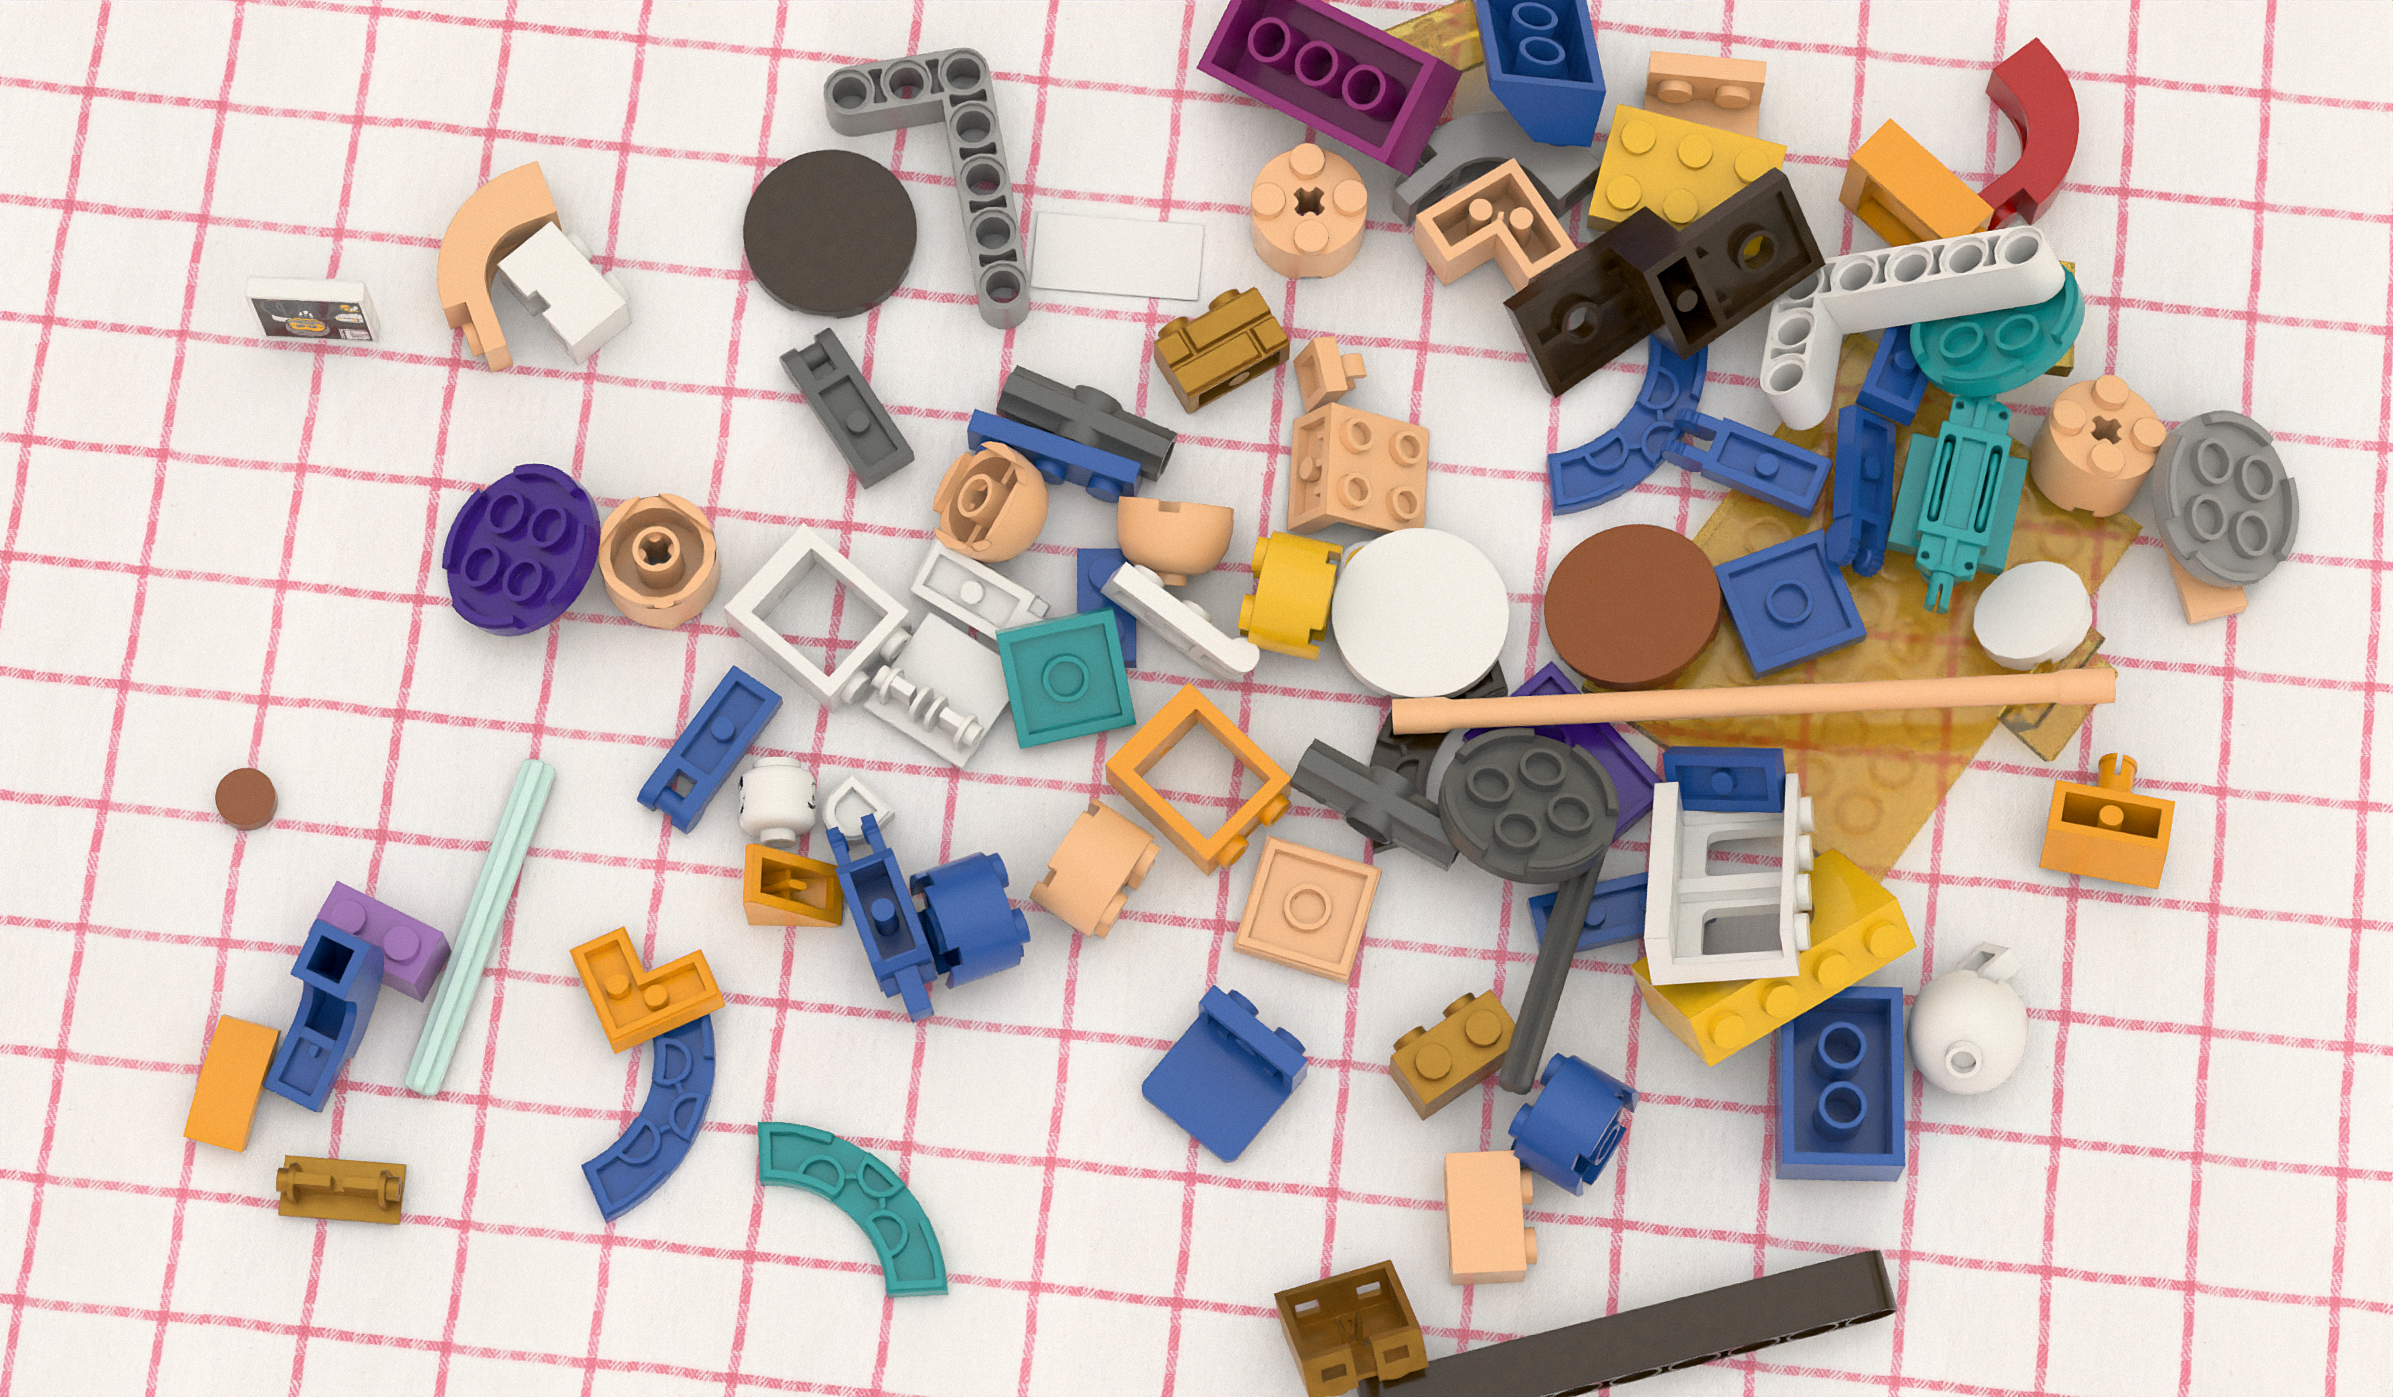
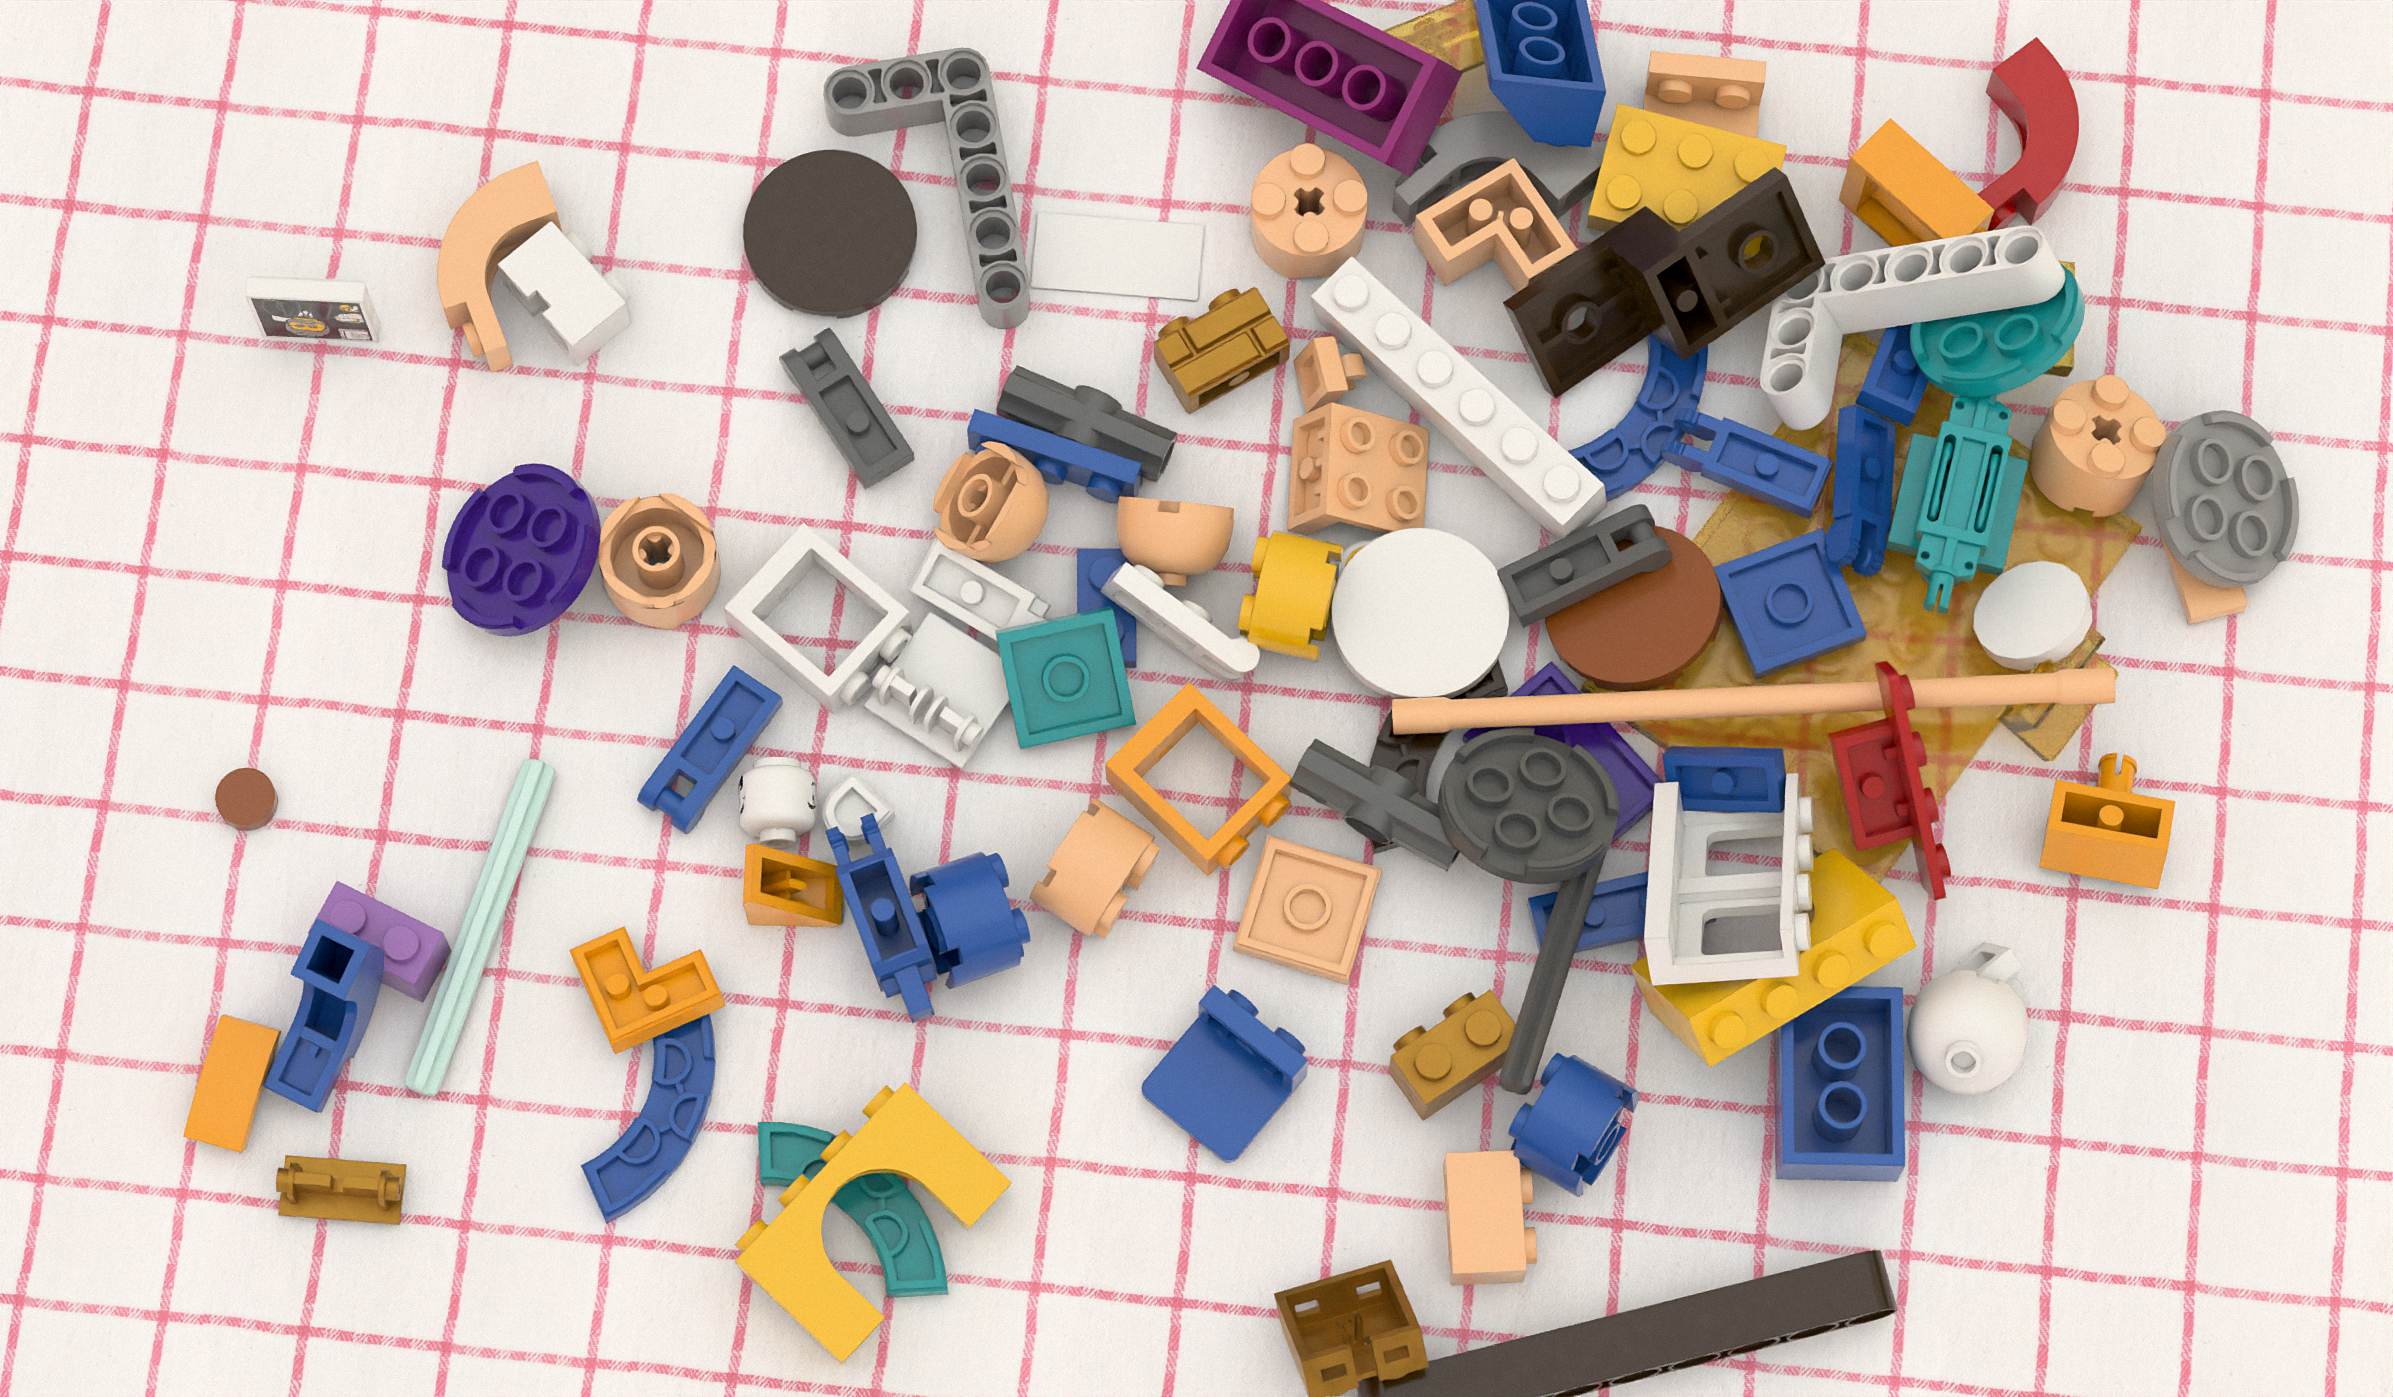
none -> yellow arch [735,1082,1012,1365]
none -> white brick [1311,256,1607,540]
none -> dark grey plate [1497,504,1672,628]
none -> red bracket [1828,660,1951,901]

